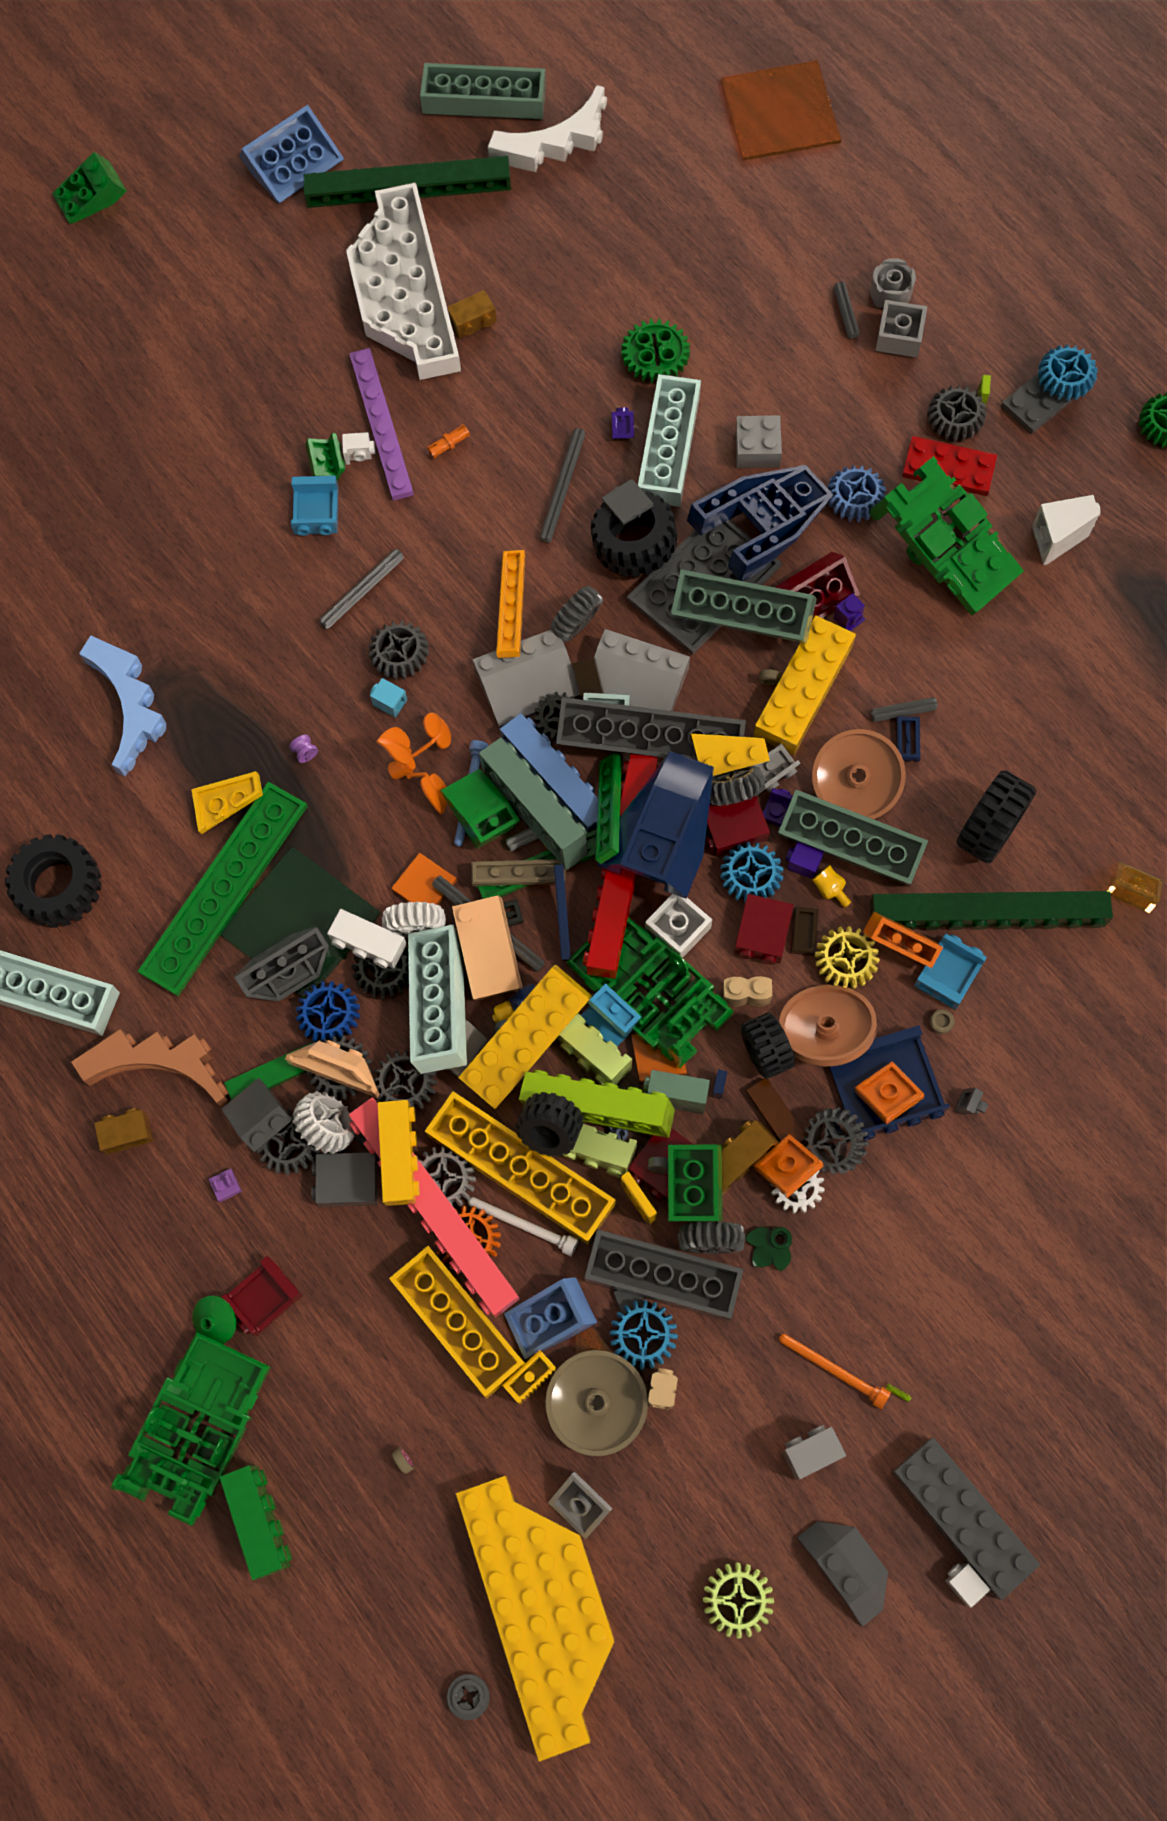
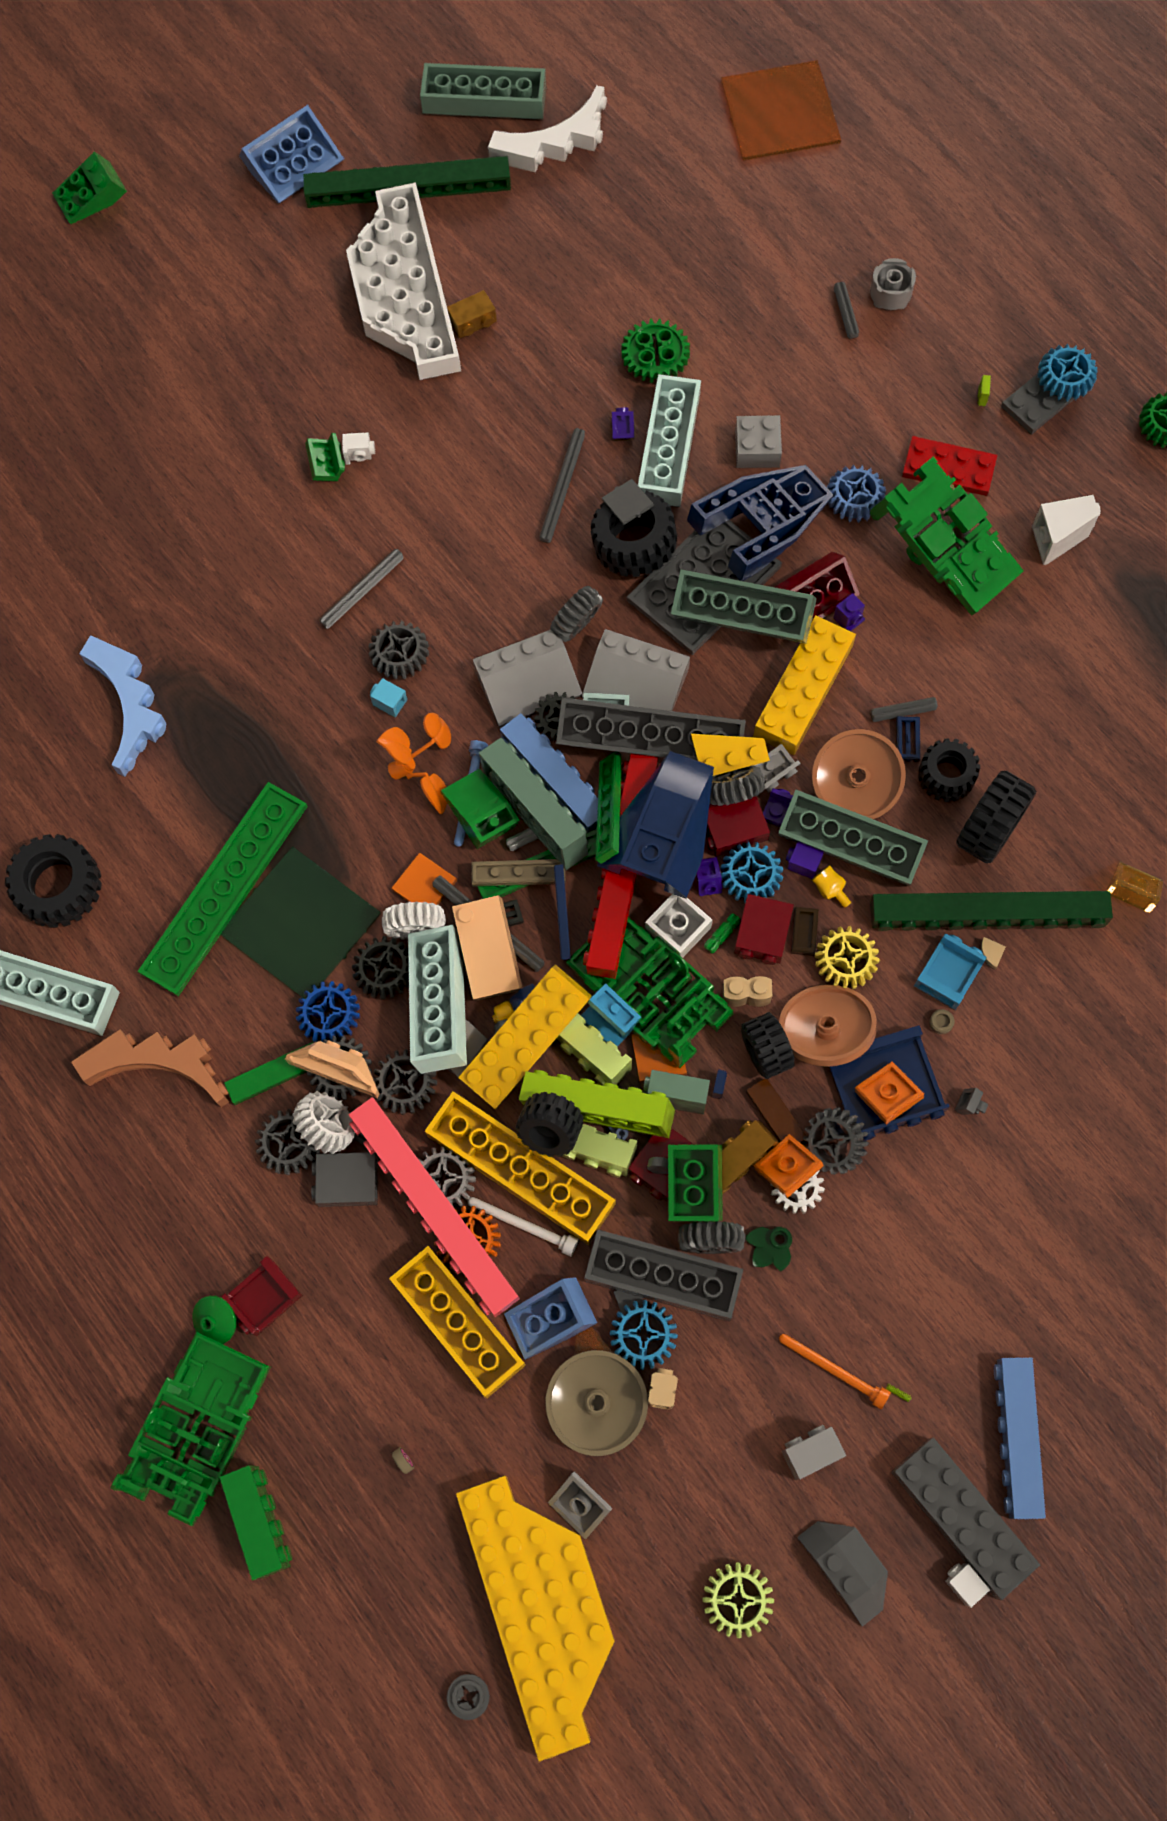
pearl gold brick [94,1108,154,1155] -> none
yellow wing [191,771,263,834] -> none
medium lavender tile [209,1169,242,1202] -> none
dark grey brick [222,1078,292,1152] -> none
dark grey wedge [234,926,329,1002] -> none
medium lavender wheel [289,734,318,763] -> none
dark azure panel [291,476,338,536] -> none
white brick [327,909,407,969] -> none
medium lavender plate [349,348,414,501] -> none
yellow brick [378,1100,420,1206] -> none
orange pin [427,424,470,459] -> none
light orange tile [496,550,526,658] -> none
yellow brick [502,1350,556,1404] -> none
dark brown tile [572,658,604,700] -> none
yellow tile [621,1171,657,1225] -> none
dark tan tile [759,669,782,685] -> none
orange brick [863,912,943,968] -> none
light grey brick [875,300,928,358] -> none
dark grey gear [927,385,987,442] -> none
none -> dark purple bracket [696,857,722,896]
none -> green axle [704,913,741,954]
none -> black tyre [918,738,980,802]
none -> tan tile [981,937,1006,969]
none -> medium blue brick [994,1358,1046,1519]

